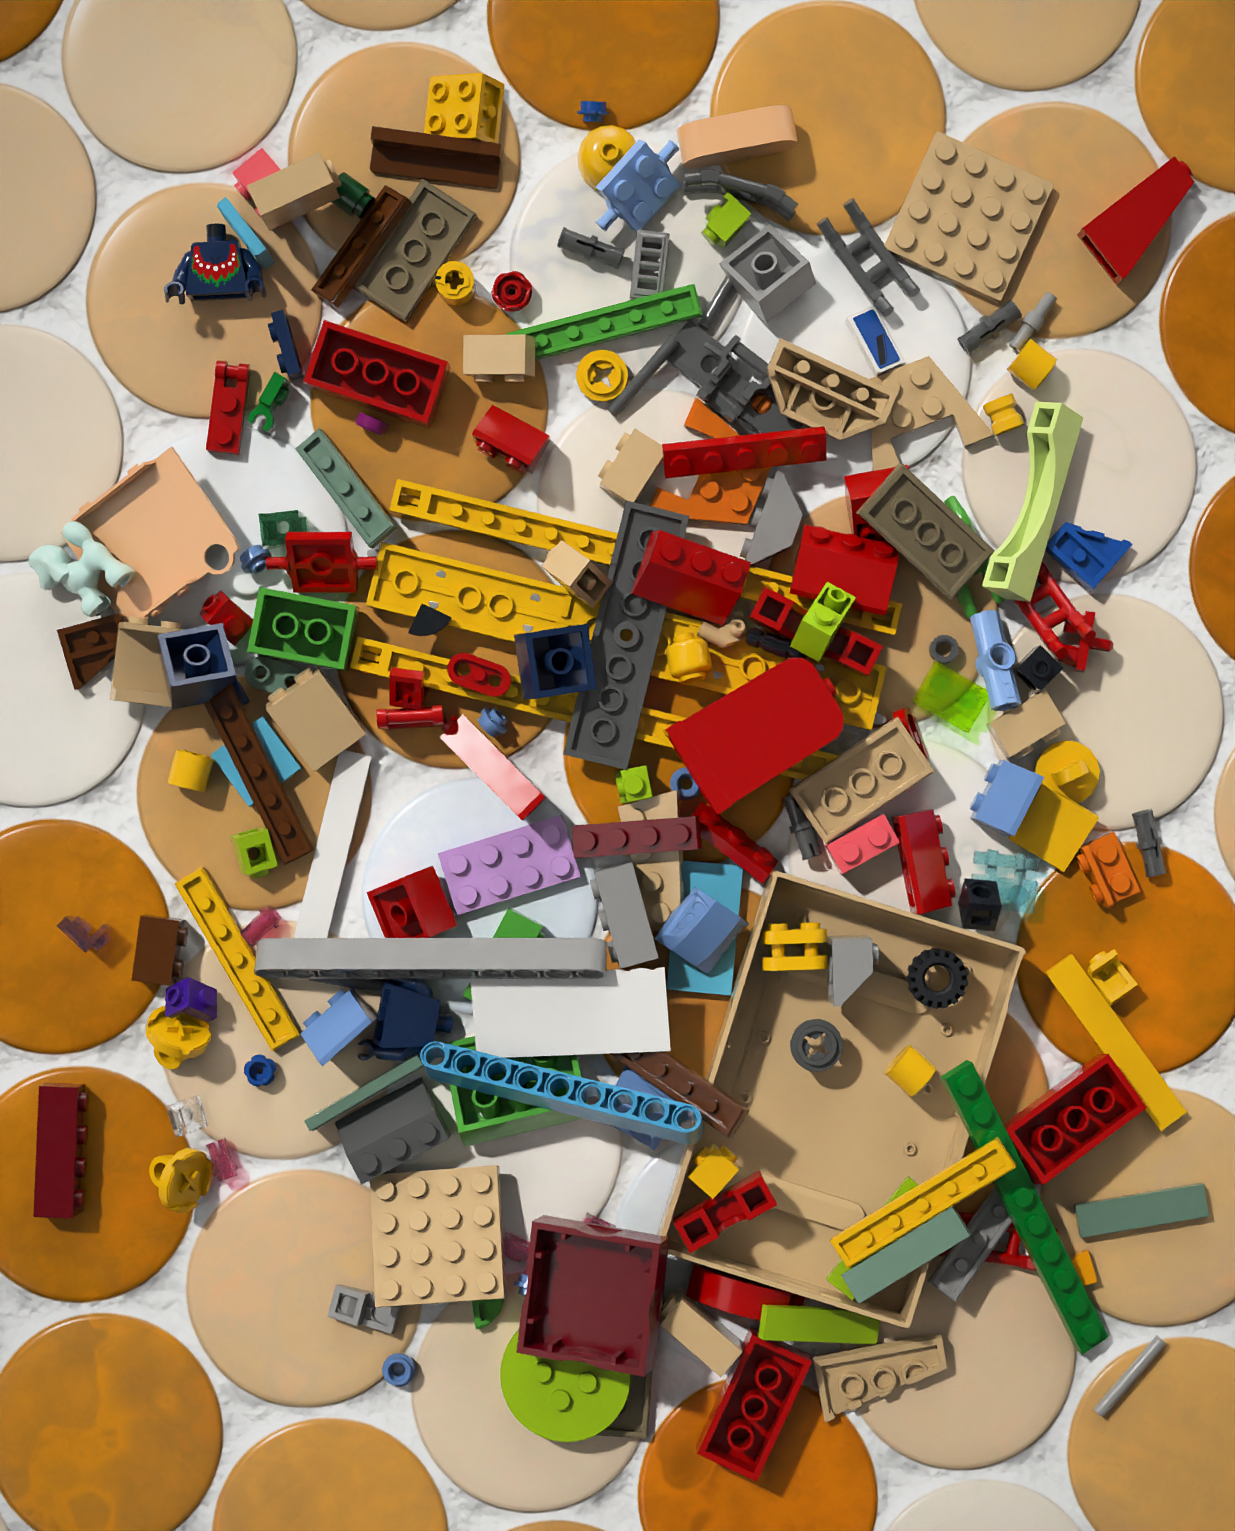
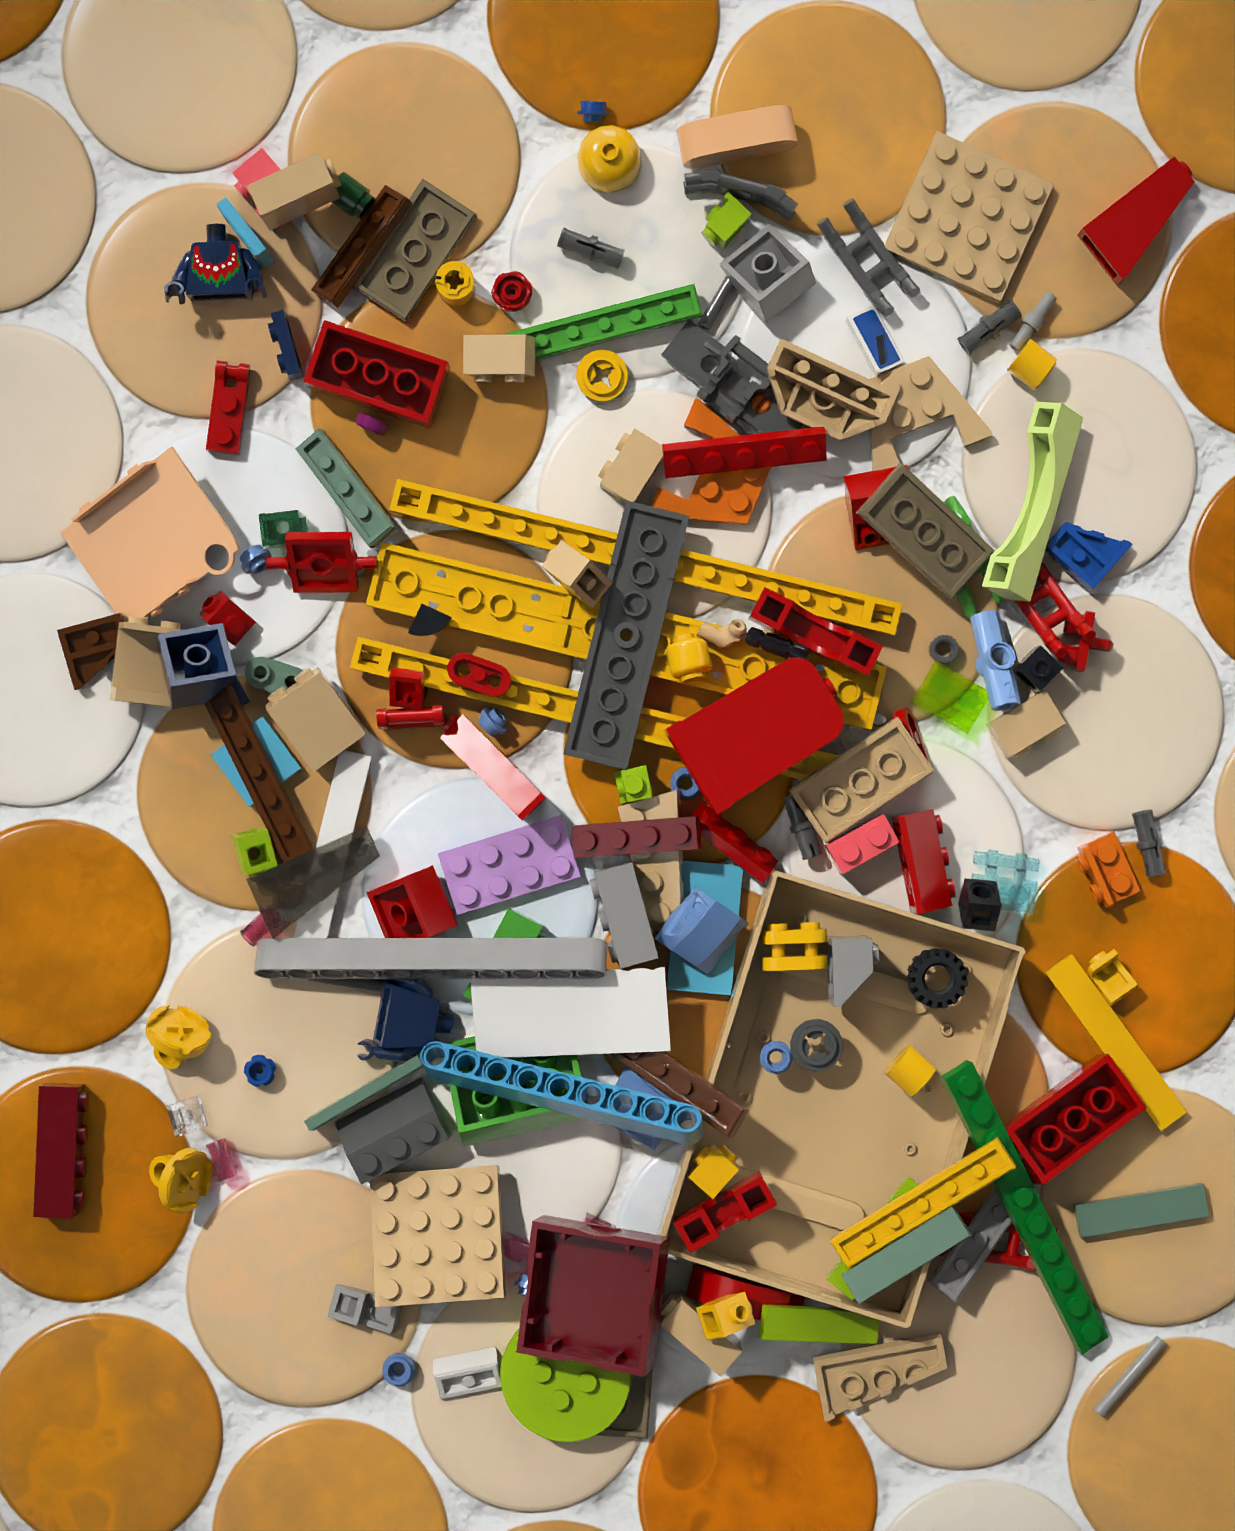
light aqua animal [28,521,136,617] -> none
bracket [57,916,113,953] -> none
reddish brown brick [131,914,188,986] -> none
dark purple bracket [165,977,217,1023] -> none
yellow piece [167,749,214,792] -> none
yellow tile [174,867,301,1051] -> none
bright green brick [247,587,360,672] -> none
green plate [248,372,290,433] -> none
medium blue slope [301,988,377,1066] -> none
reddish brown panel [370,126,503,189] -> none
yellow bracket [424,73,505,143] -> none
red slope [472,405,550,475] -> none
bright green tile [472,1299,504,1330] -> none
dark blue slope [514,624,597,700] -> none
light blue plate [595,139,681,232] -> none
dark grey bar [607,335,680,418] -> none
light grey slope [630,230,670,299] -> none
red slope [631,530,751,626] -> none
red brick [696,1326,812,1482] -> none
light grey slope [740,471,803,566] -> none
red slope [789,524,899,616] -> none
lime slope [790,582,856,662] -> none
medium blue slope [969,760,1044,836] -> none
yellow wheel [983,394,1025,436] -> none
yellow tile [1008,783,1099,872] -> none
yellow tile [1034,740,1100,803] -> none
light orange tile [1071,1249,1097,1286] -> none
none -> clear smoke wing [246,826,380,939]
none -> white slope [433,1347,501,1399]
none -> yellow brick [696,1292,756,1340]
none -> medium blue plate [760,1041,793,1074]

